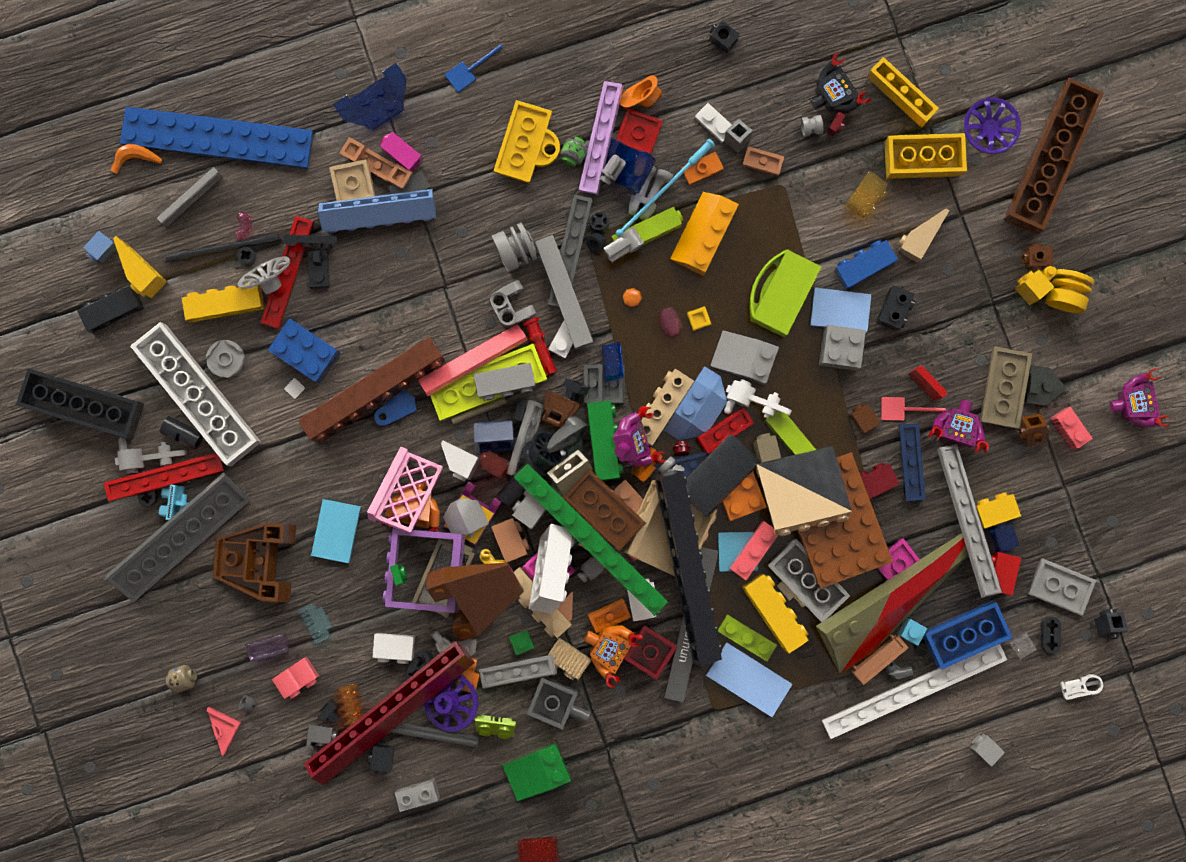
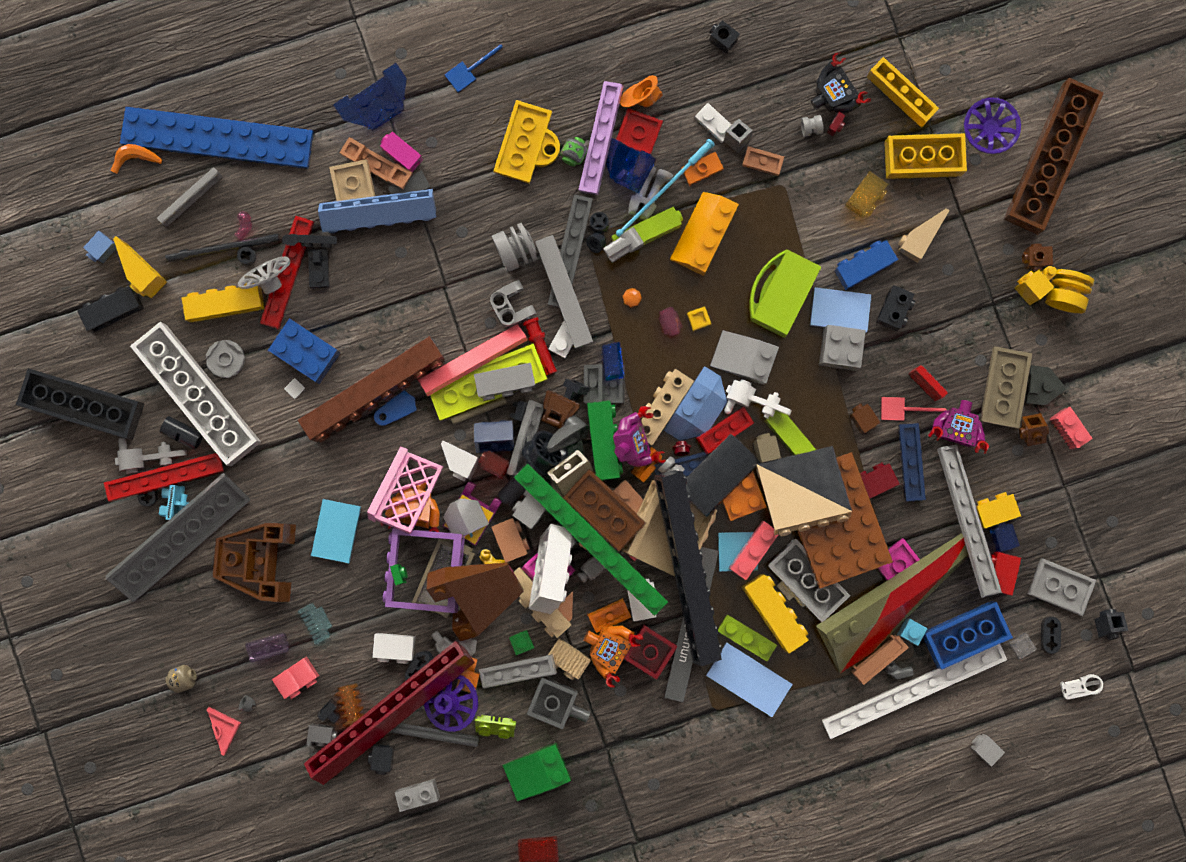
light grey arm [600,155,626,185] -> none
magenta torso [1110,368,1170,428] -> none

